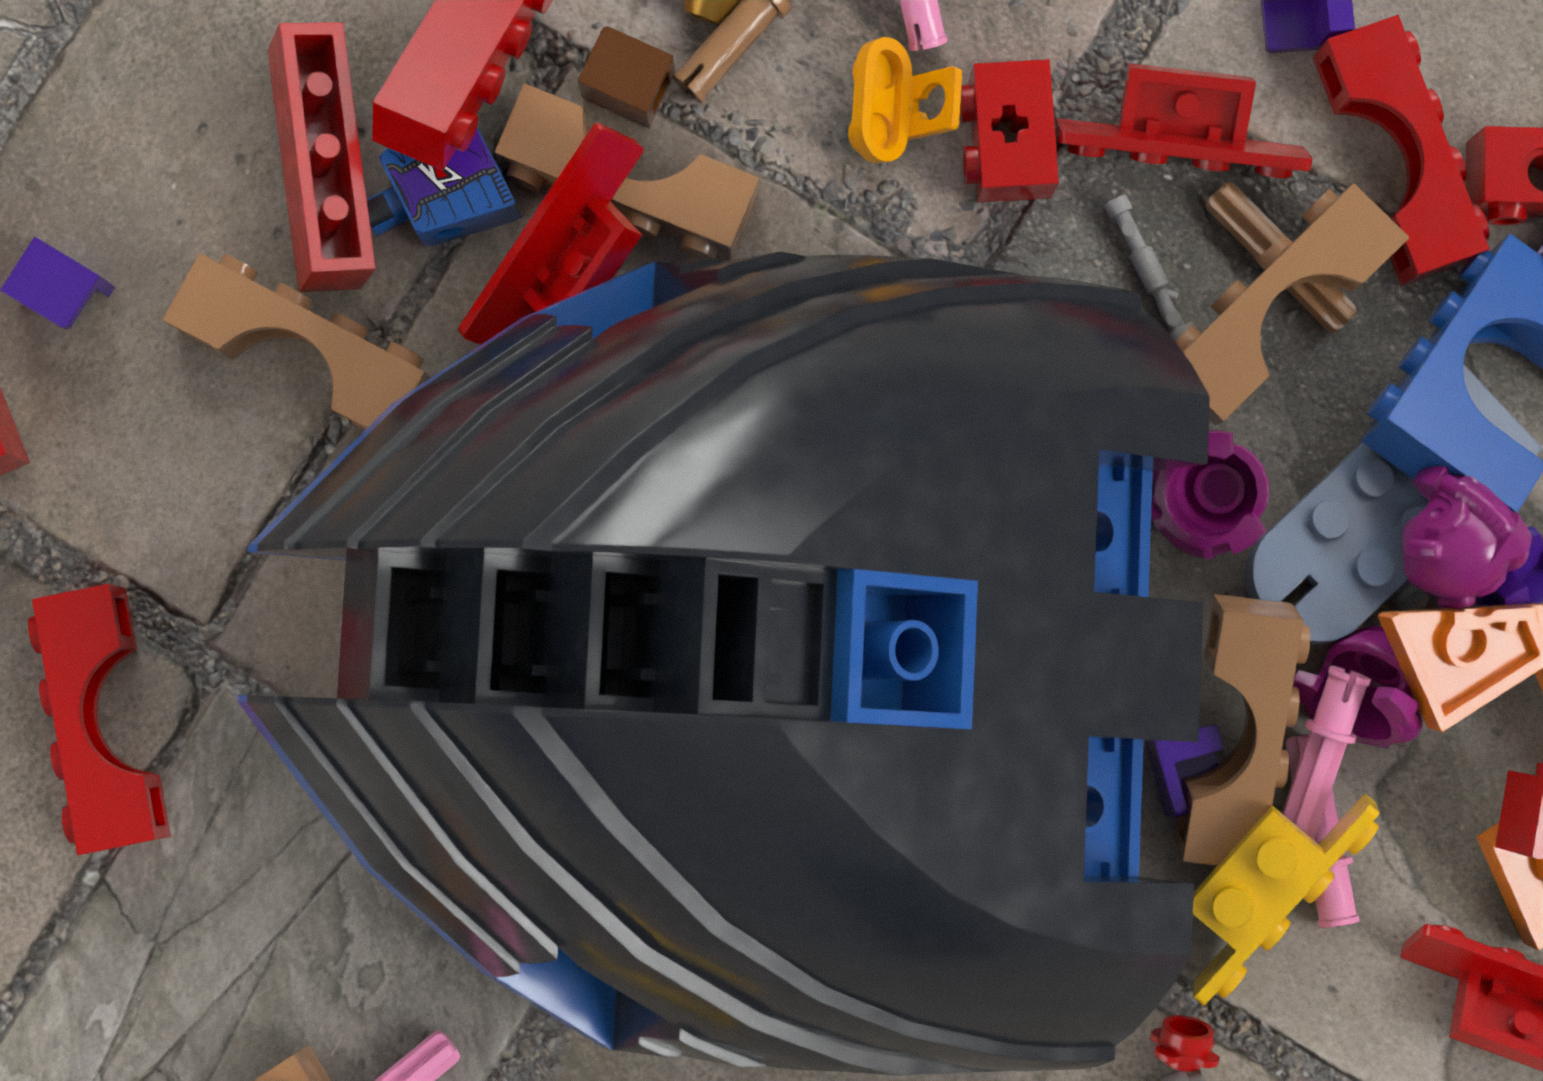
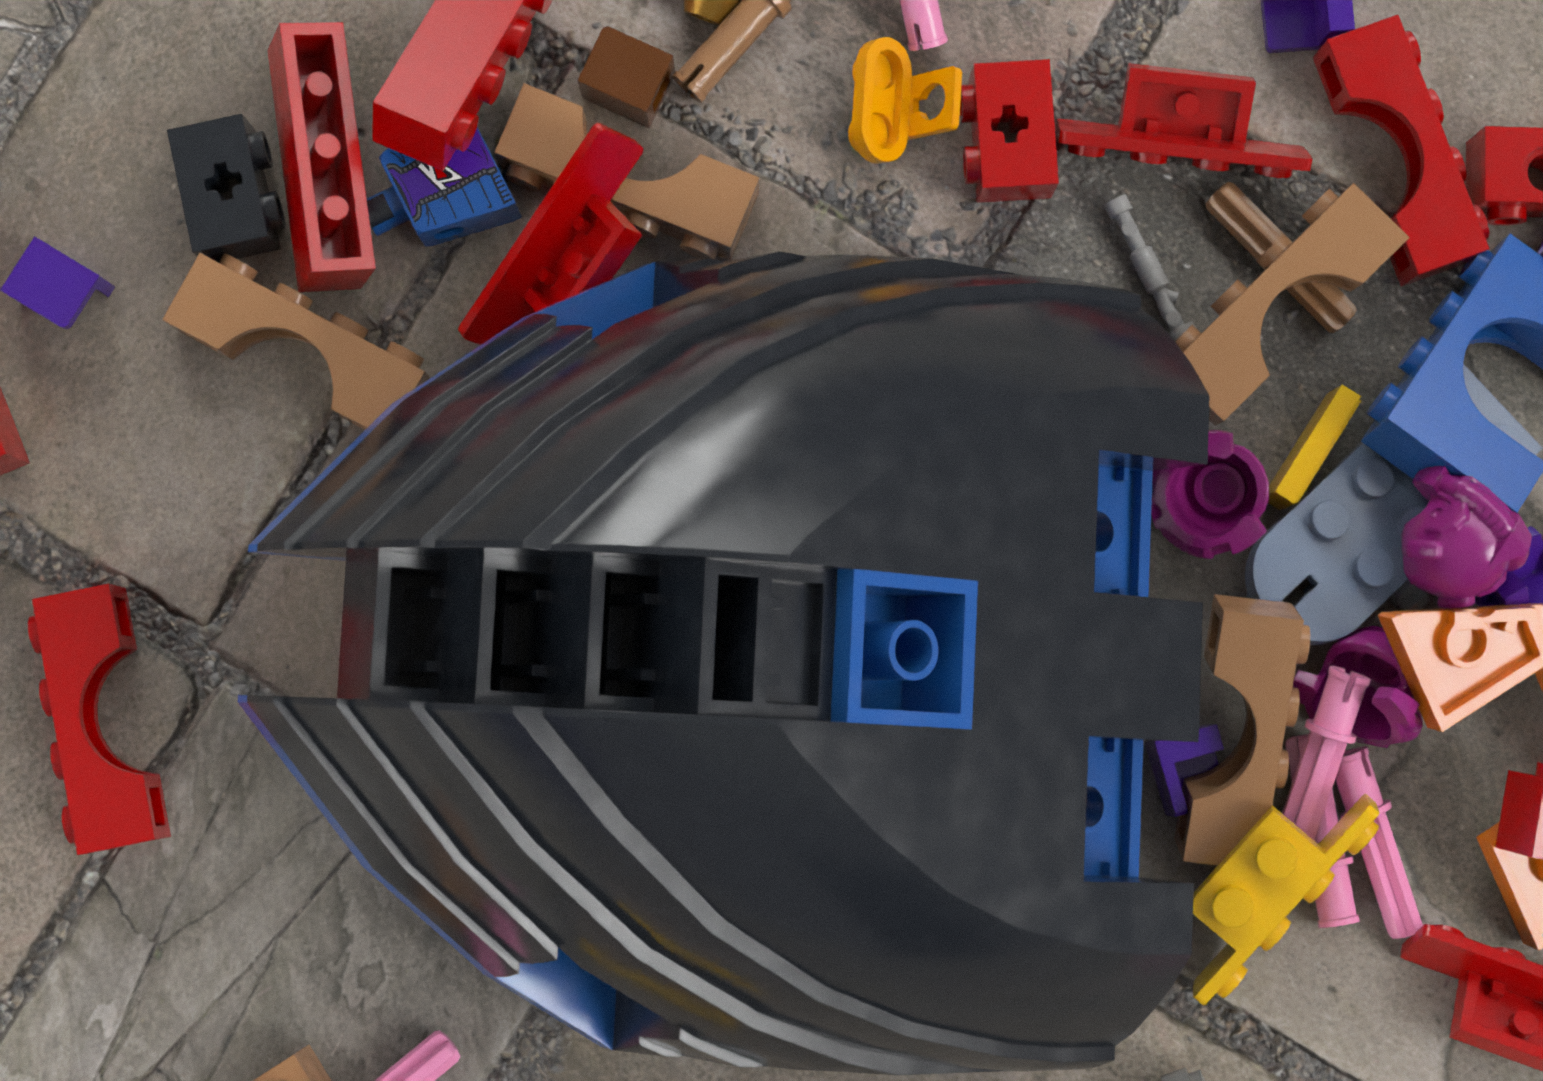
red plate [1150,1015,1220,1072] -> none
none -> black brick [167,113,286,263]
none -> yellow tile [1268,384,1361,510]
none -> bright pink axle [1335,746,1423,939]

